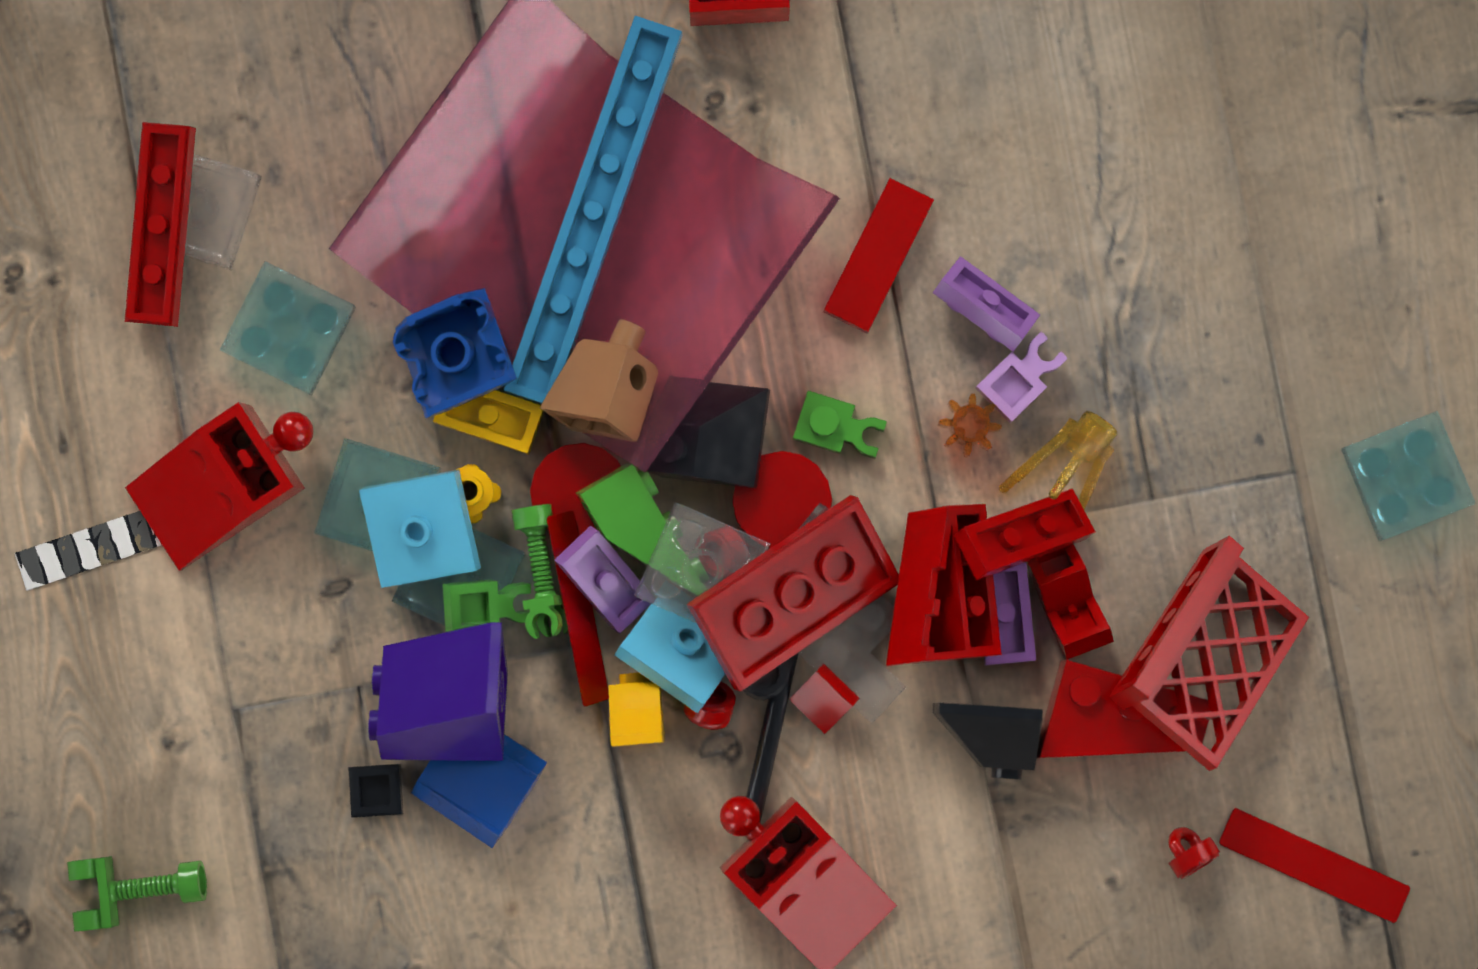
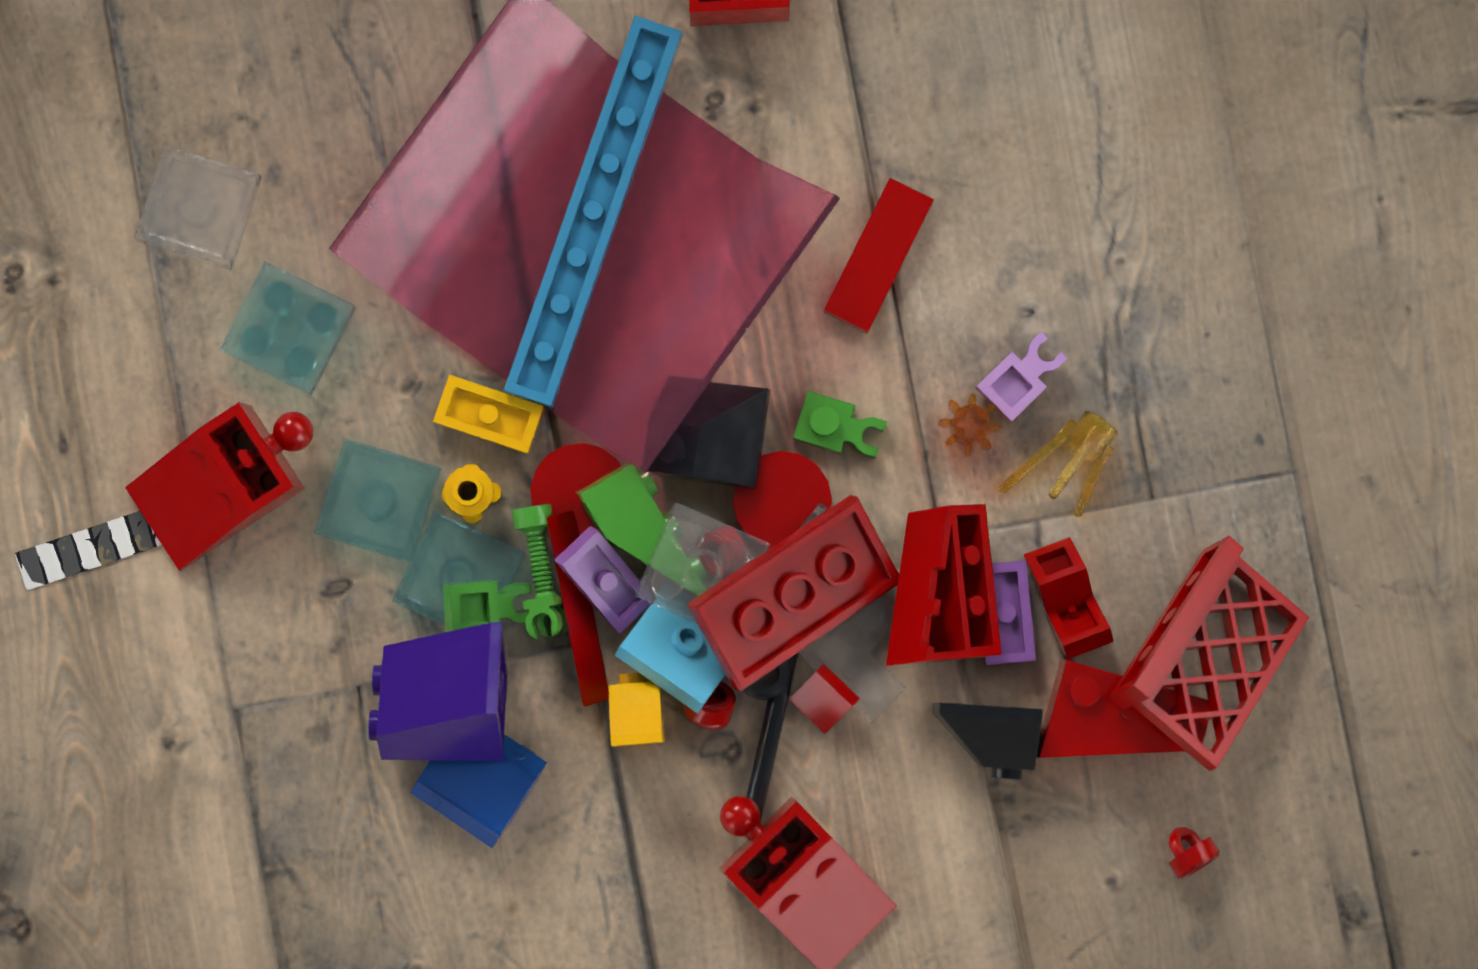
bright green bar [67,856,207,932] -> none
red tile [125,122,196,327] -> none
black tile [348,764,404,818] -> none
medium azure plate [359,470,481,588] -> none
blue slope [393,288,517,419] -> none
medium nougat torso [540,320,658,442] -> none
medium lavender plate [933,256,1040,352] -> none
red plate [953,488,1096,580] -> none
red sticker [1219,808,1410,923] -> none
clear light blue plate [1341,411,1476,541] -> none

